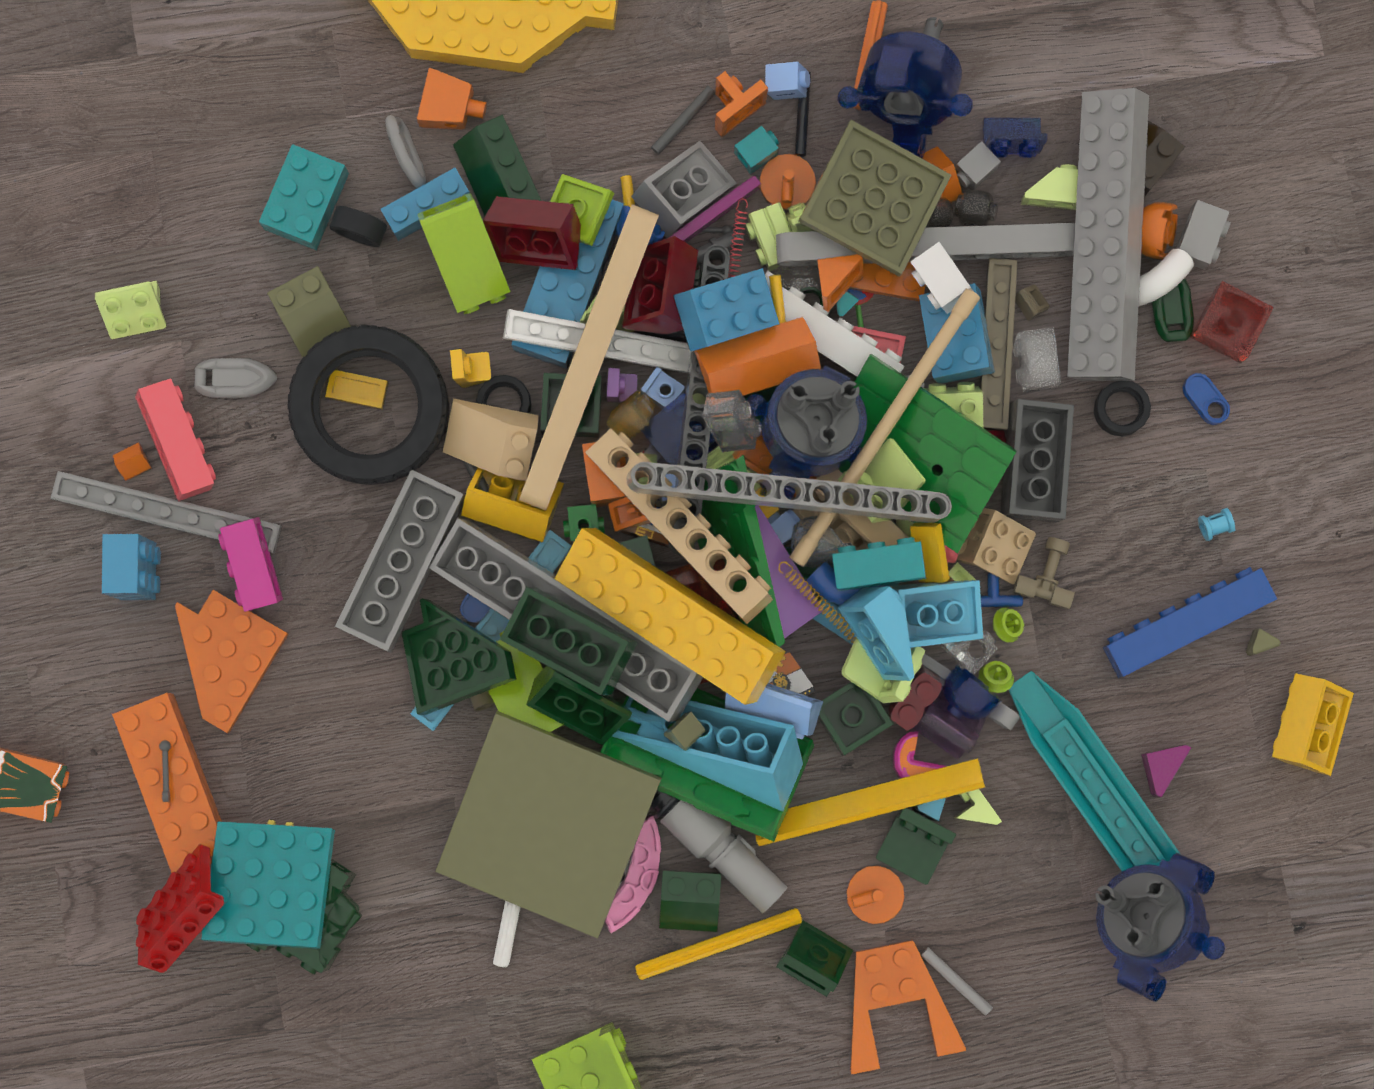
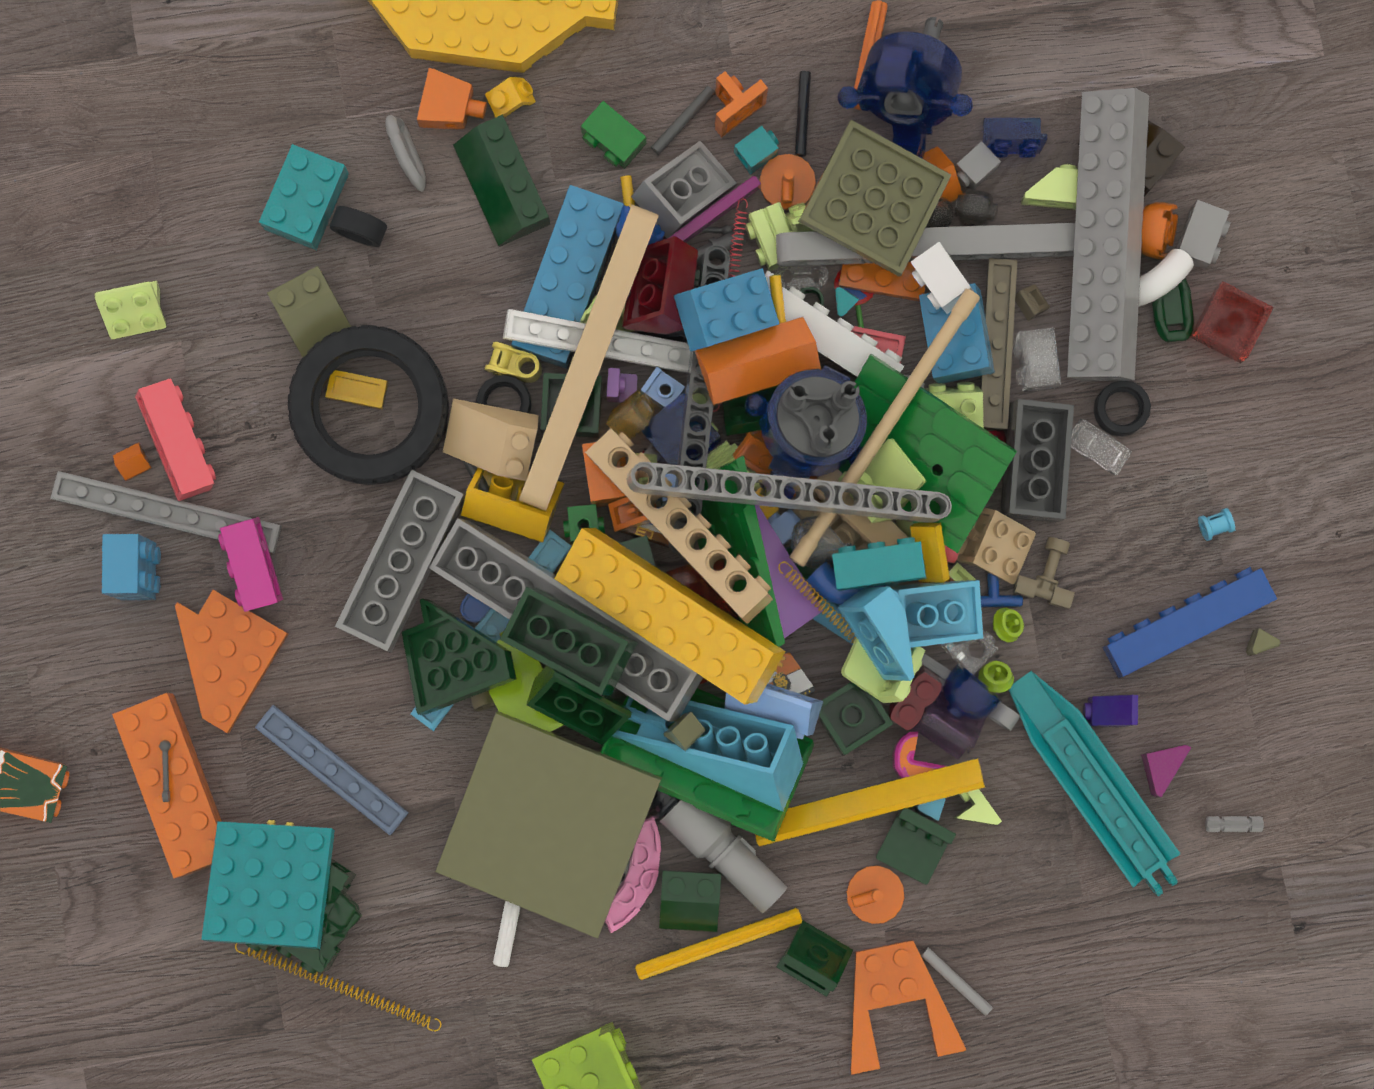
red bracket [136,844,224,973] -> none
light grey piece [194,358,277,398] -> none
dark azure brick [381,168,470,241] -> none
lime slope [417,193,510,314] -> none
yellow slope [450,349,491,388] -> none
dark red slope [483,196,581,270] -> none
lime tile [550,174,615,246] -> none
clear brick [702,390,761,452] -> none
light blue brick [765,62,810,100] -> none
orange slope [817,254,864,312] -> none
piece [1096,853,1225,1002] -> none
blue piece [1182,373,1230,425] -> none
yellow slope [1272,673,1354,776] -> none
none -> yellow piece [235,943,441,1032]
none -> sand blue tile [255,705,409,836]
none -> light yellow piece [484,342,542,383]
none -> yellow bracket [485,77,536,118]
none -> green brick [581,101,647,169]
none -> clear slope [1071,418,1132,475]
none -> dark purple slope [1083,695,1138,727]
none -> light grey axle [1205,816,1264,832]

